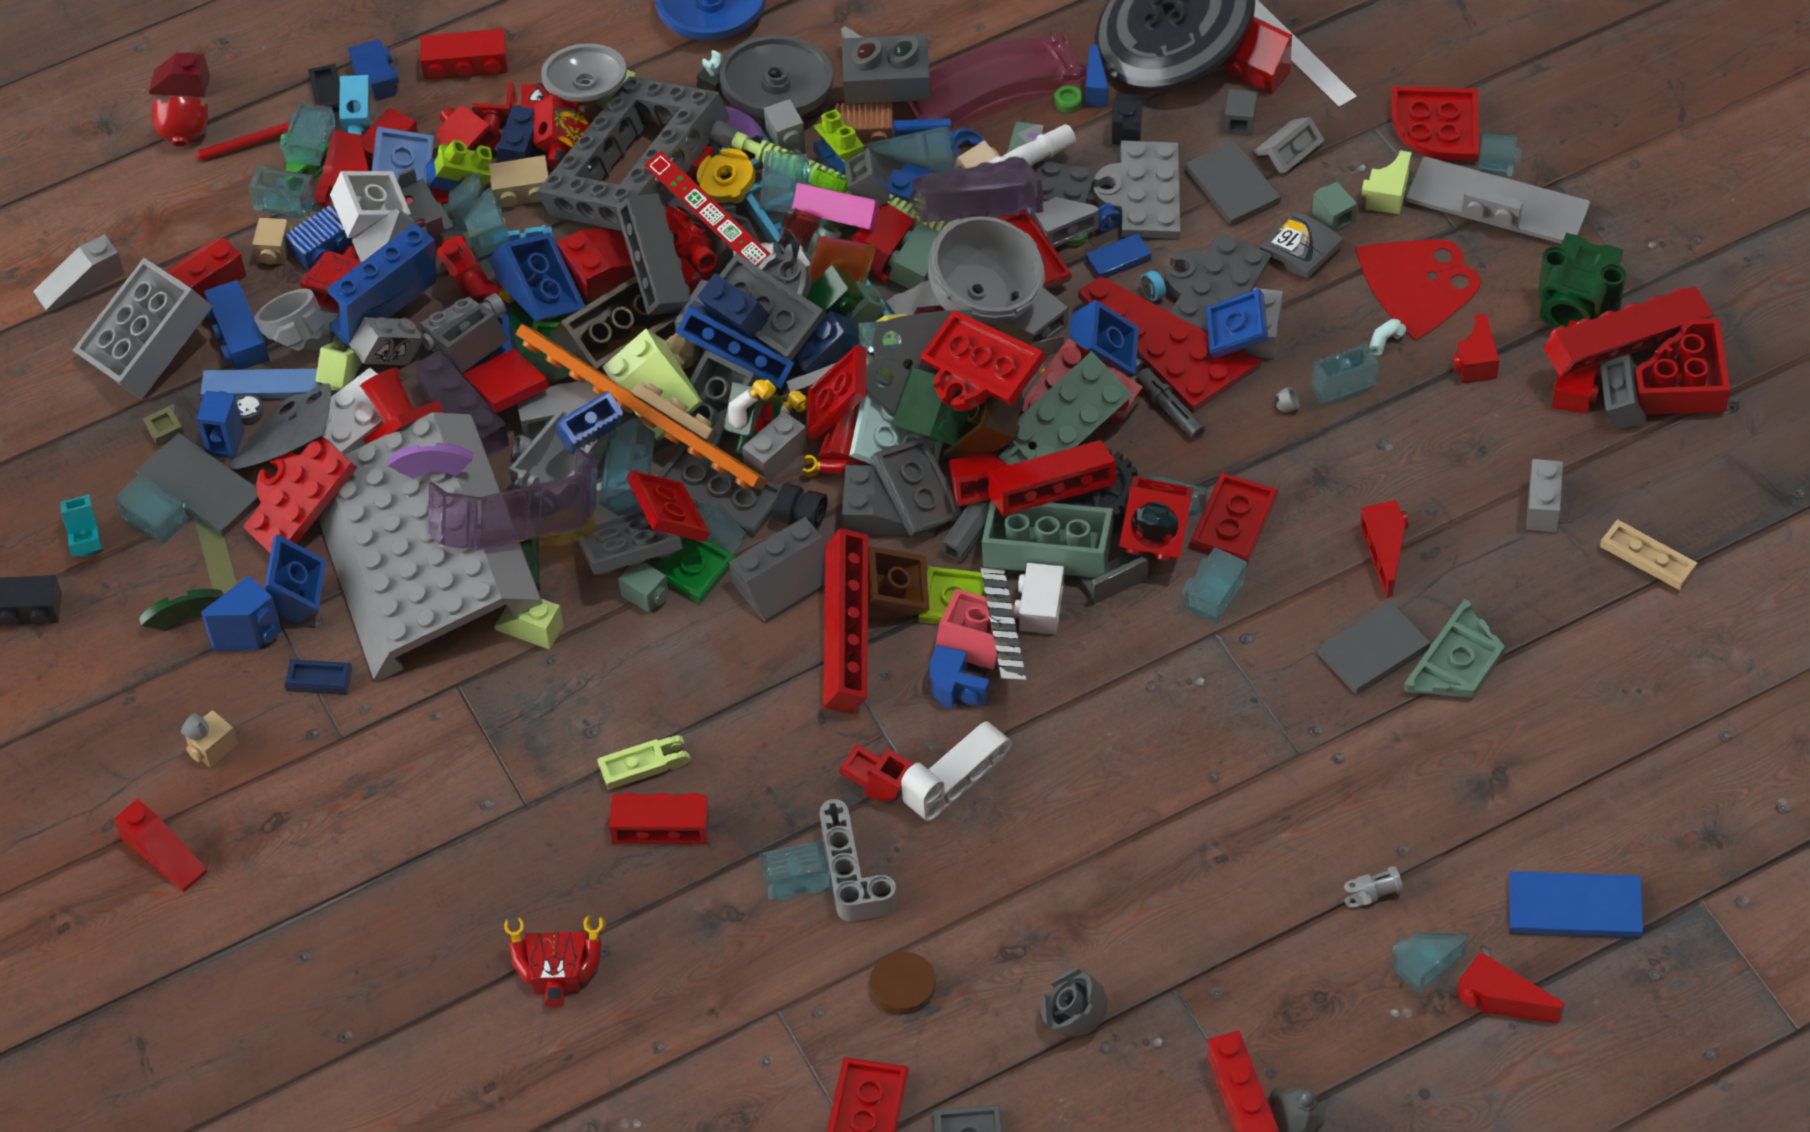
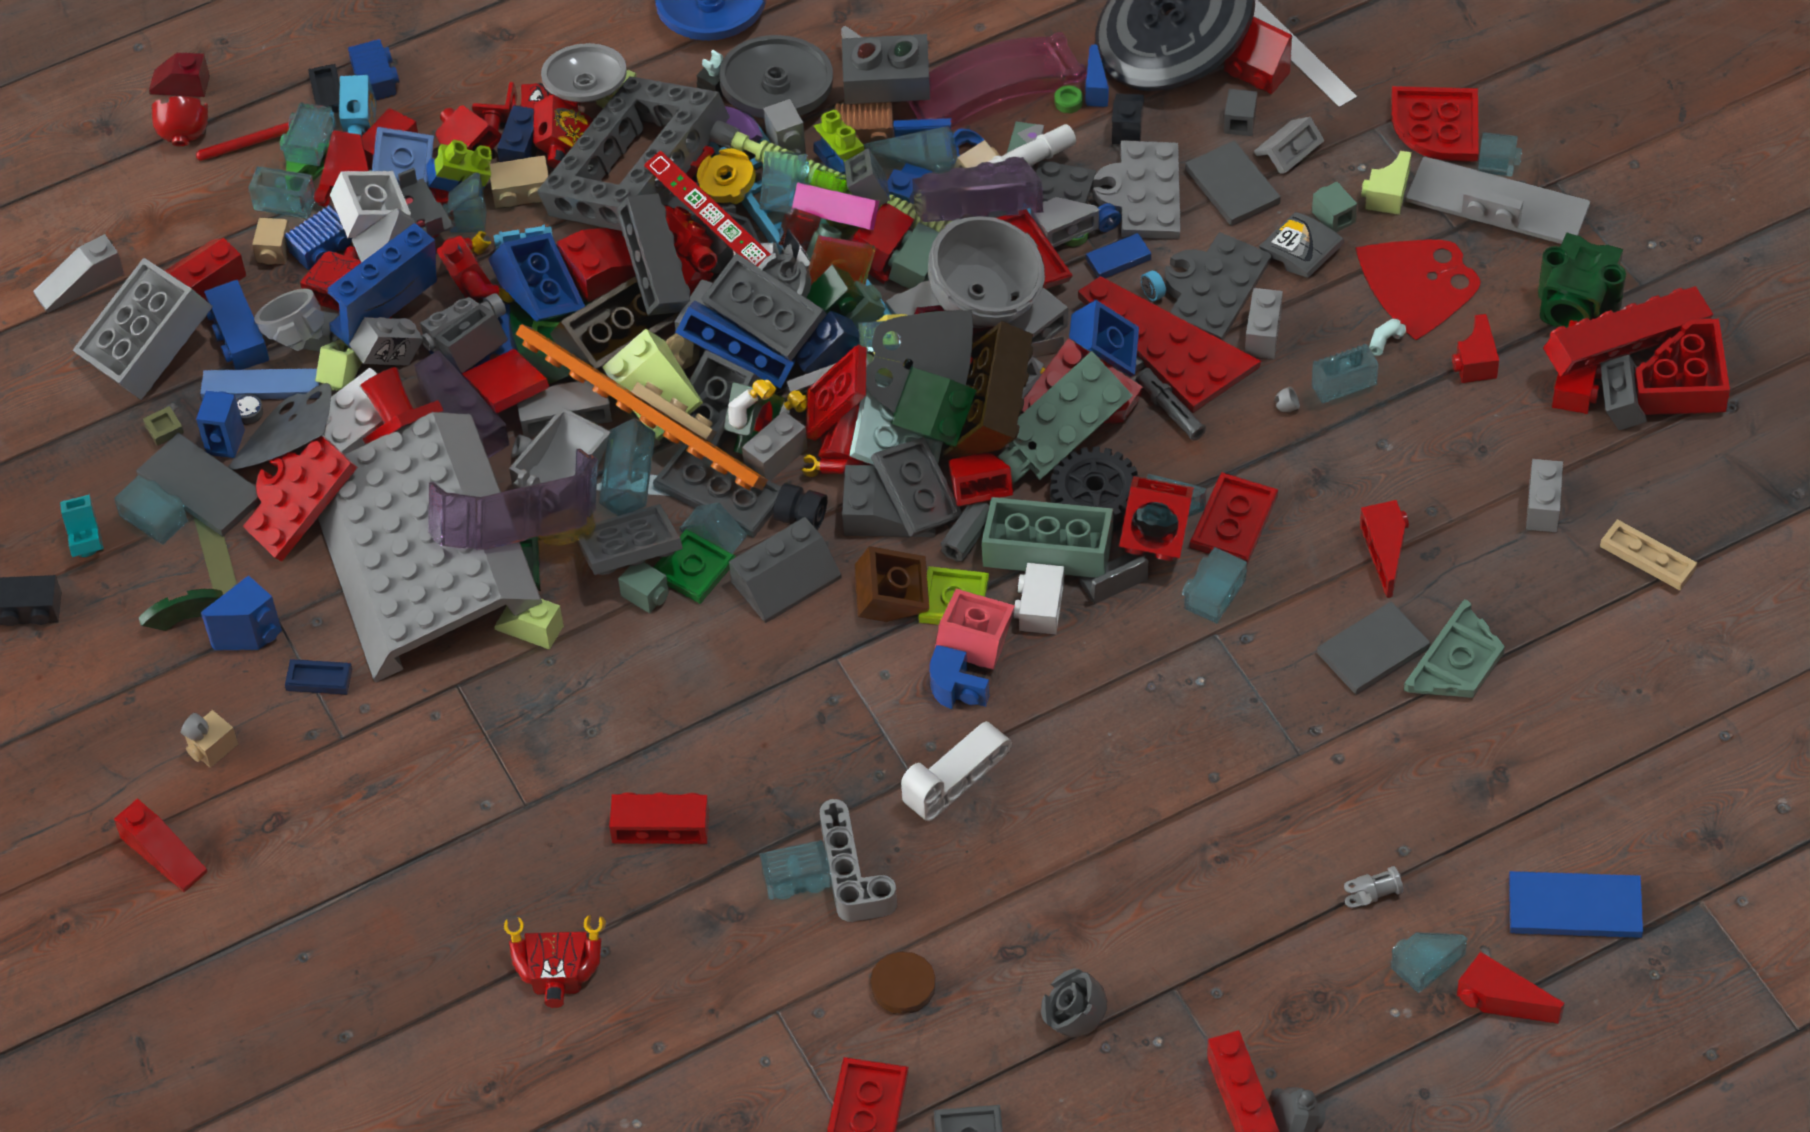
blue slope [265,534,327,625] -> none
medium lavender tile [388,443,473,479] -> none
red brick [420,29,508,80] -> none
clear light blue slope [463,188,511,257] -> none
blue brick [556,391,623,455] -> none
yellowish green hinge [597,735,691,790] -> none
red tile [626,470,710,542] -> none
dark blue brick [697,273,770,339] -> none
red brick [823,528,868,714] -> none
red brick [839,744,914,801] -> none
red plate [919,310,1047,411] -> none
sticker [980,568,1026,680] -> none
red brick [988,440,1116,516] -> none
blue tile [1205,288,1269,359] -> none

